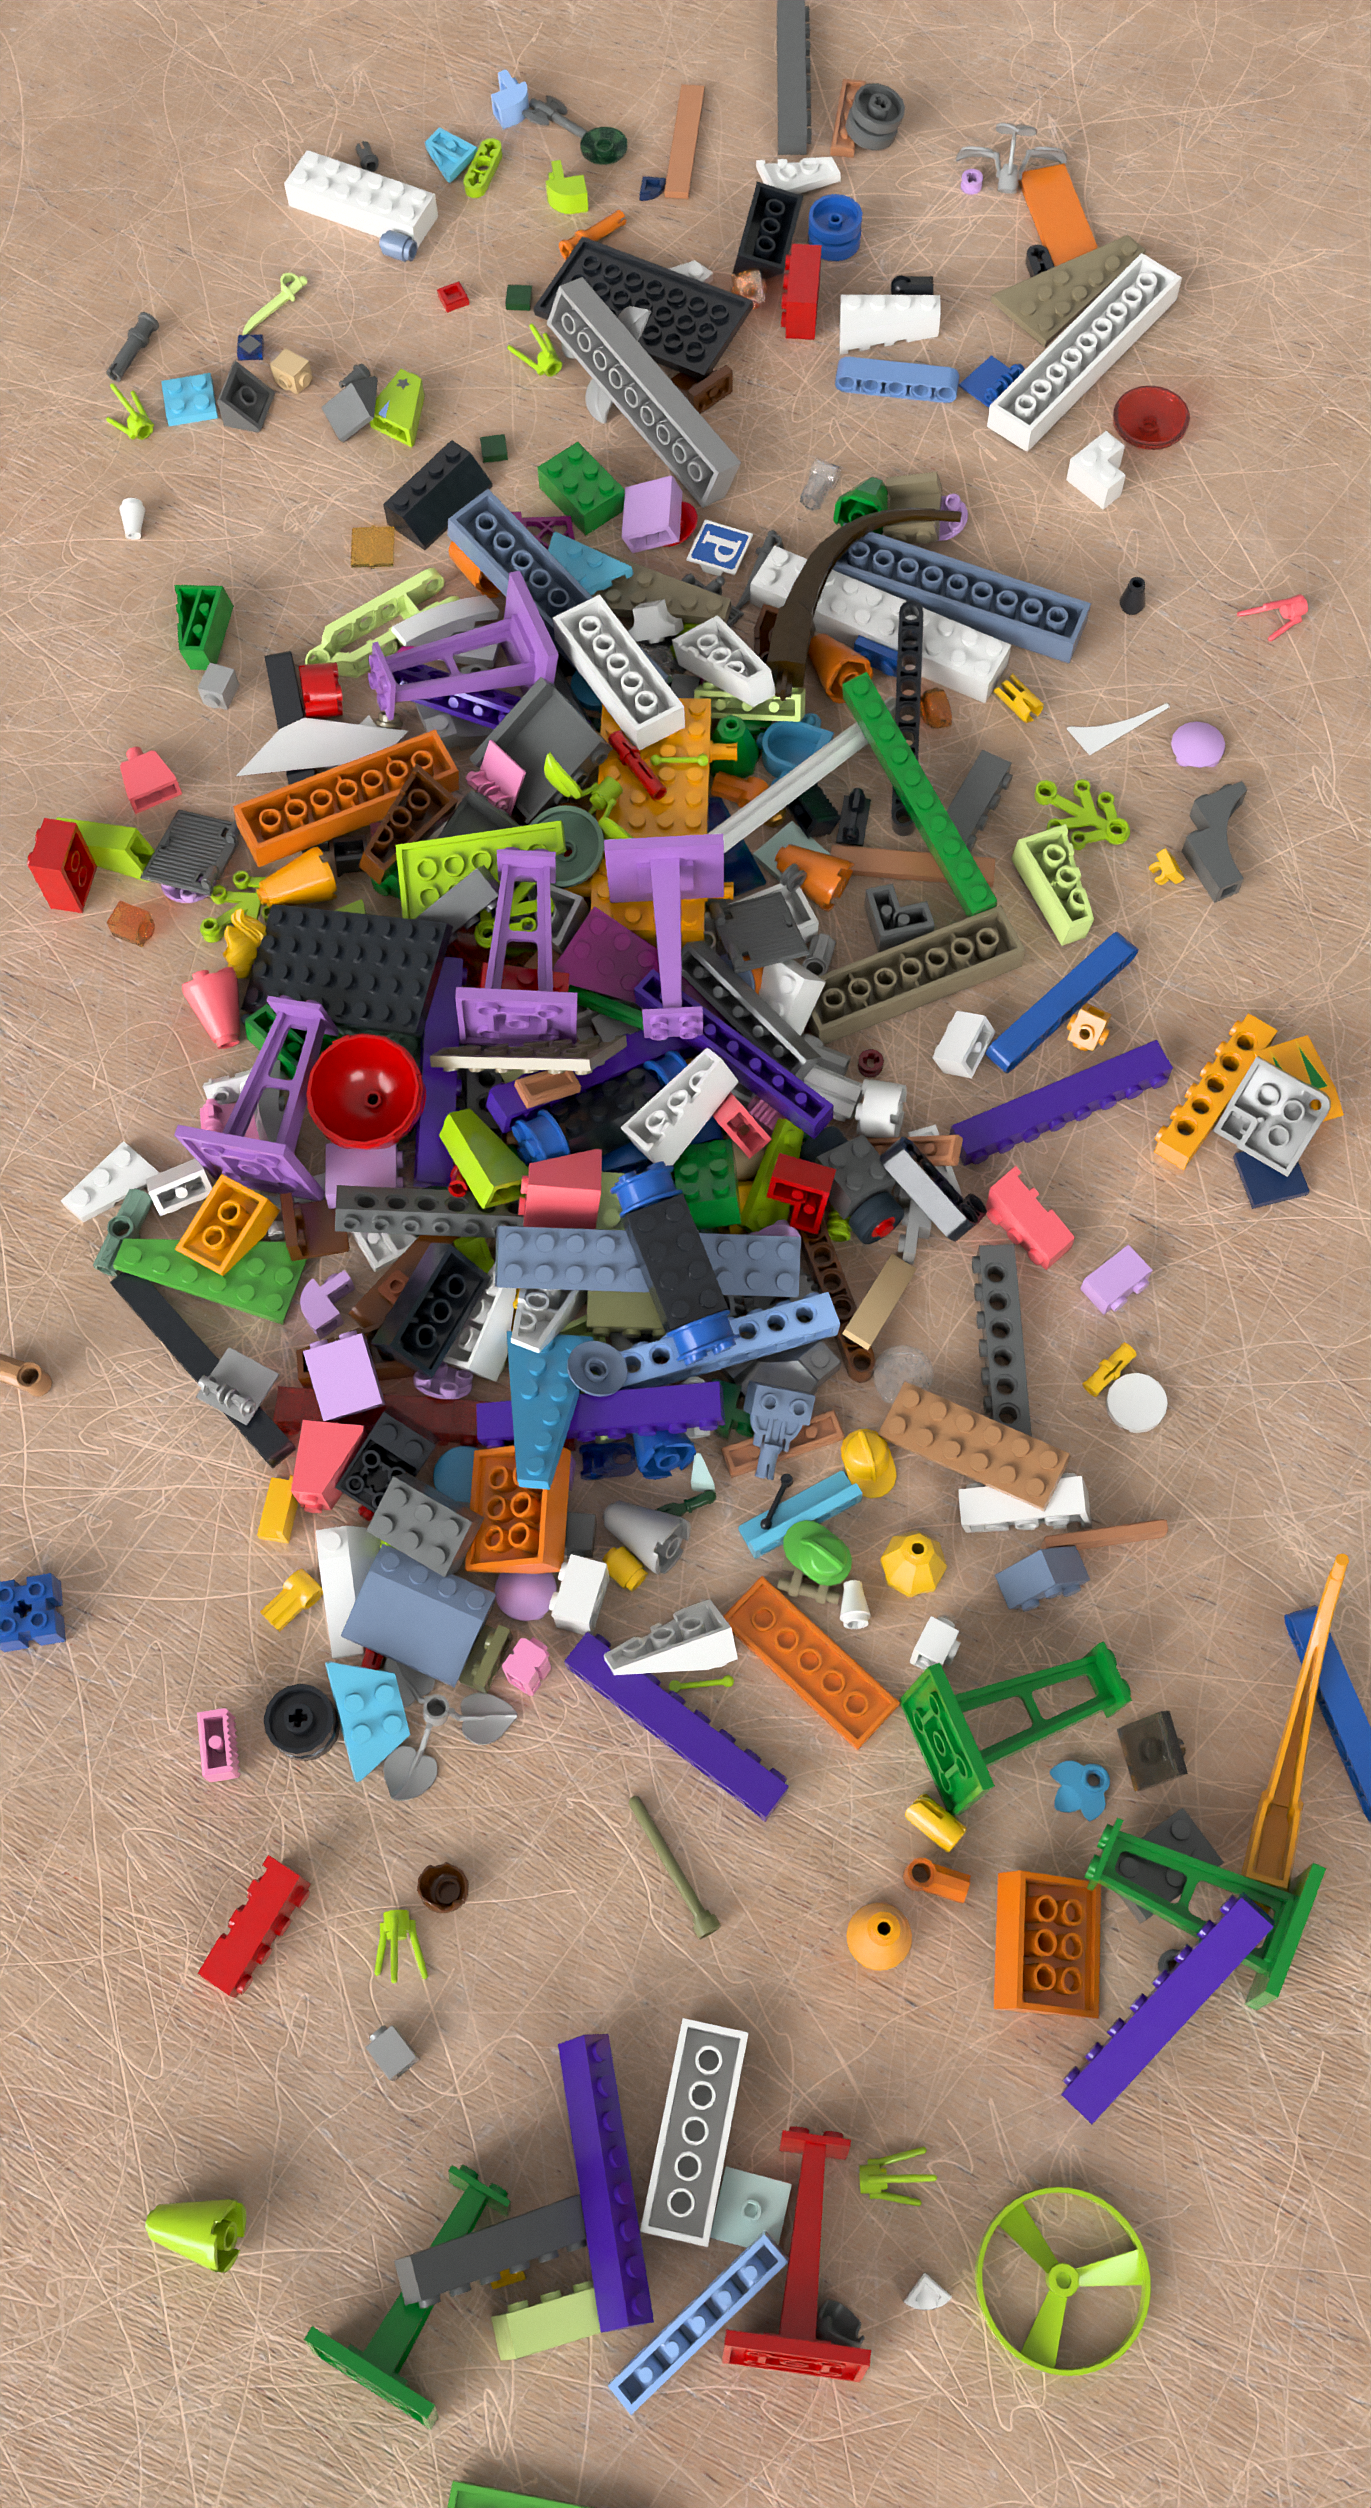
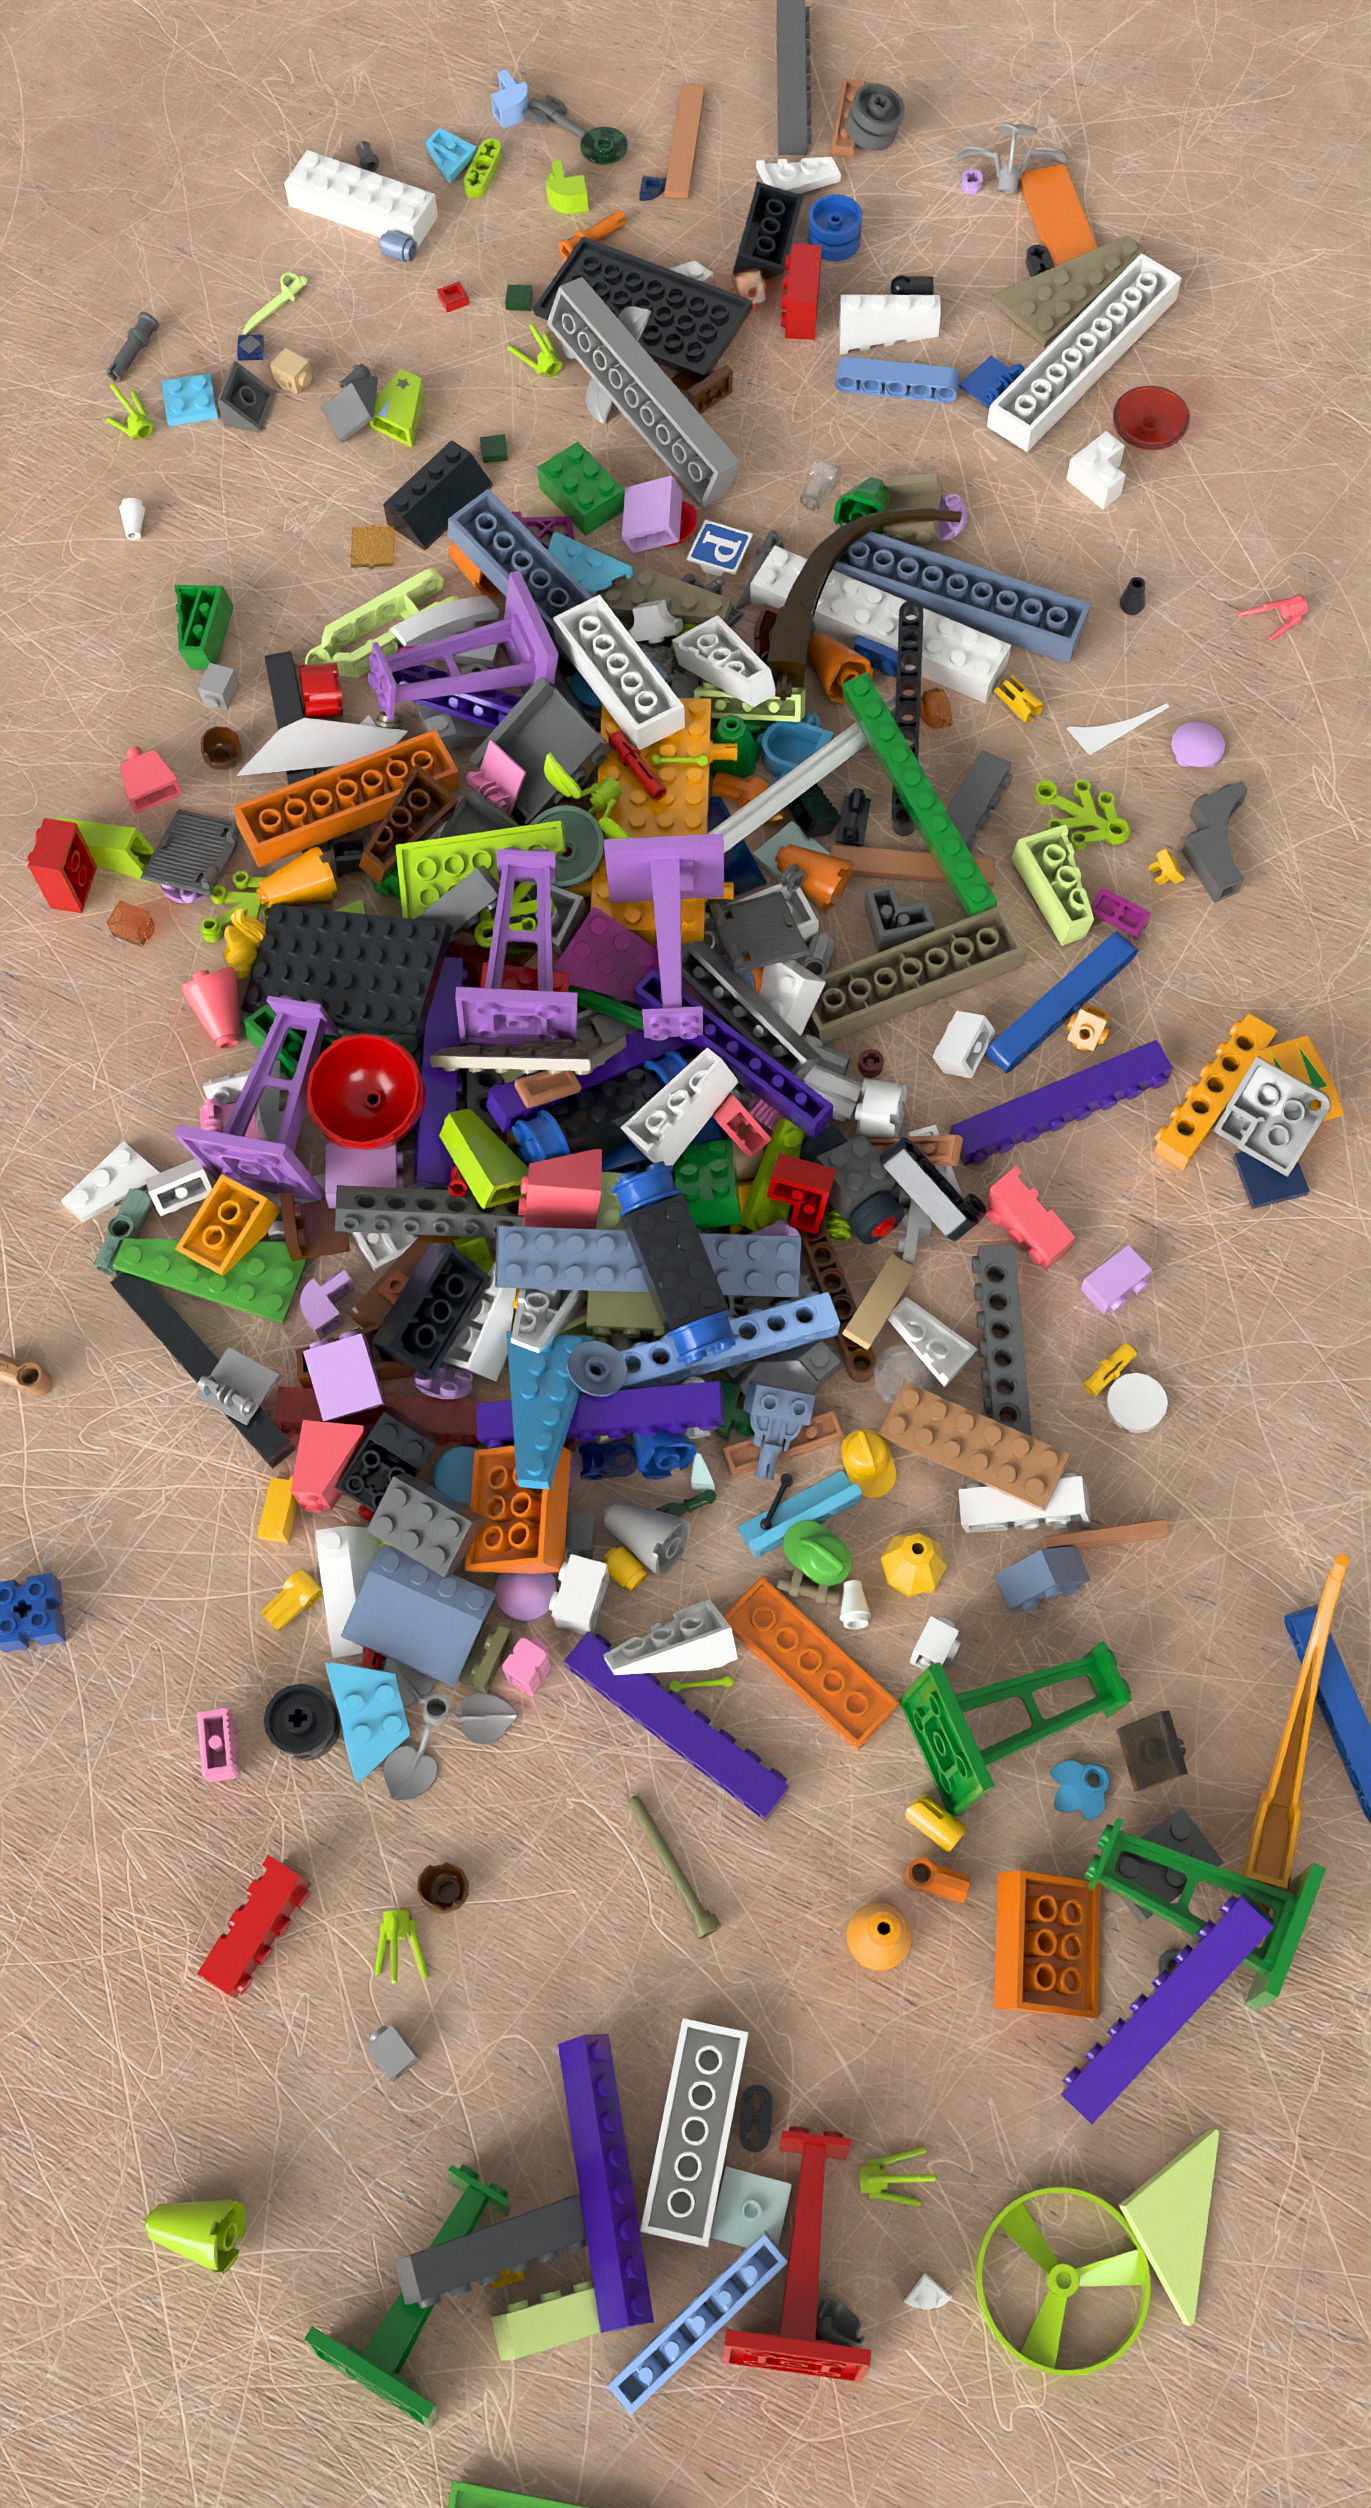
none -> reddish brown hair [201,726,242,770]
none -> black beam [740,2085,772,2153]
none -> white wing [888,1297,978,1387]
none -> magenta hinge [1090,887,1151,941]
none -> yellowish green tile [1119,2128,1219,2326]

